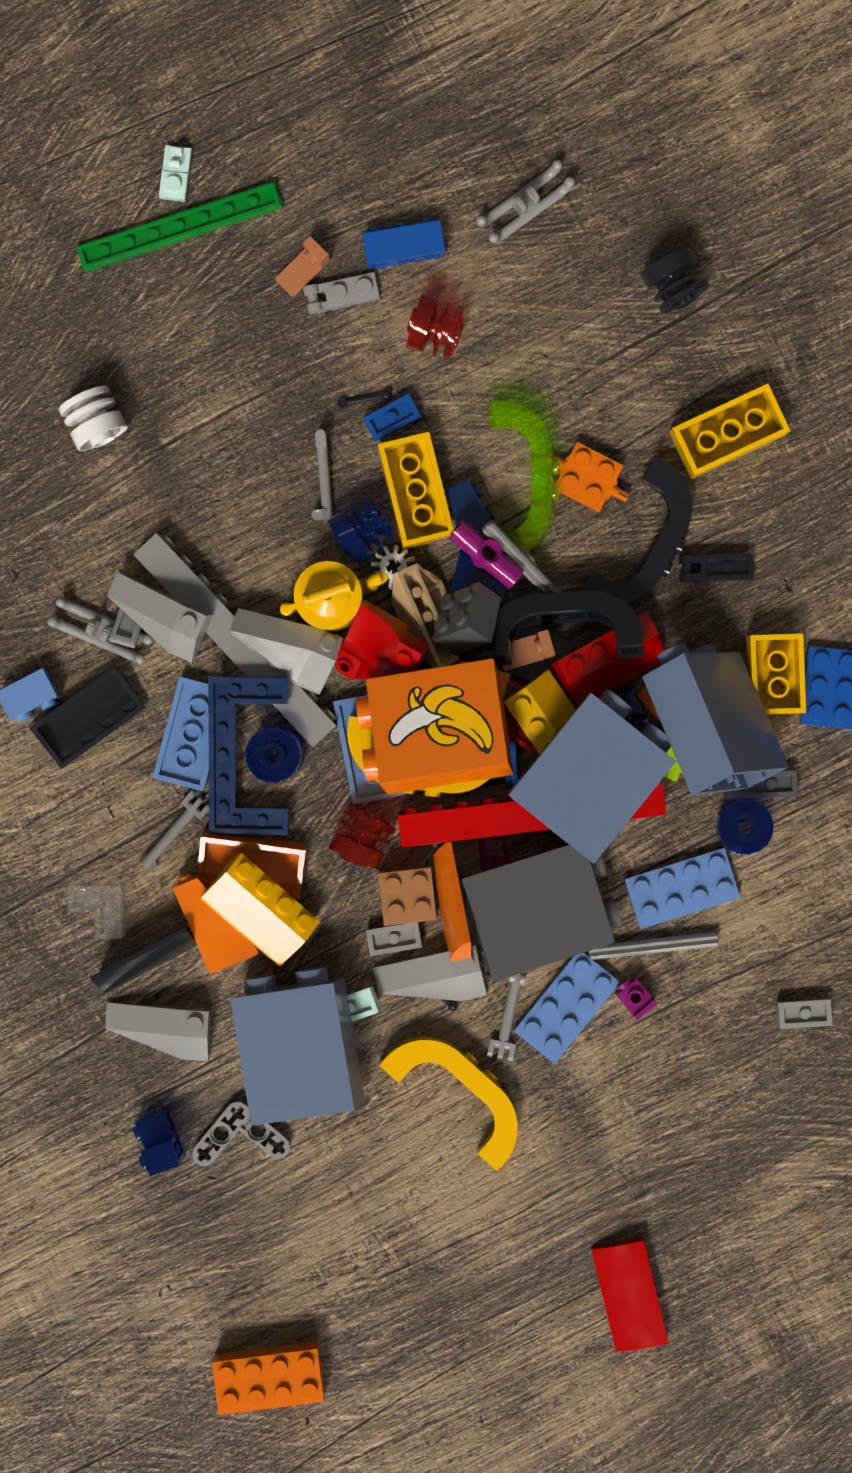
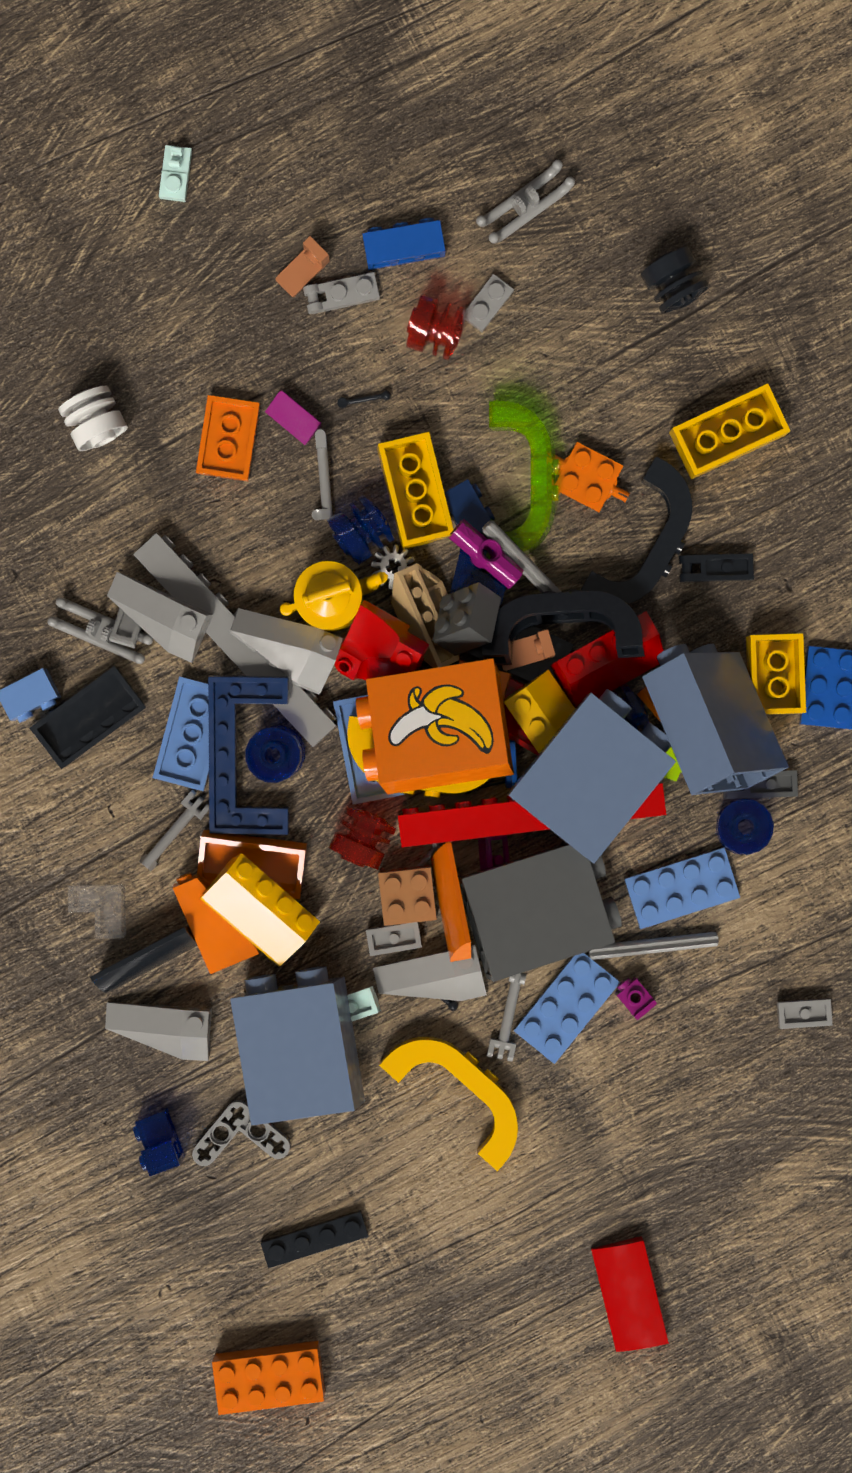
green tile [76,181,282,273] -> none
blue plate [363,393,421,442] -> none
none -> orange plate [196,395,260,482]
none -> black plate [260,1210,369,1269]
none -> magenta slope [265,390,322,445]
none -> light grey plate [462,274,514,333]

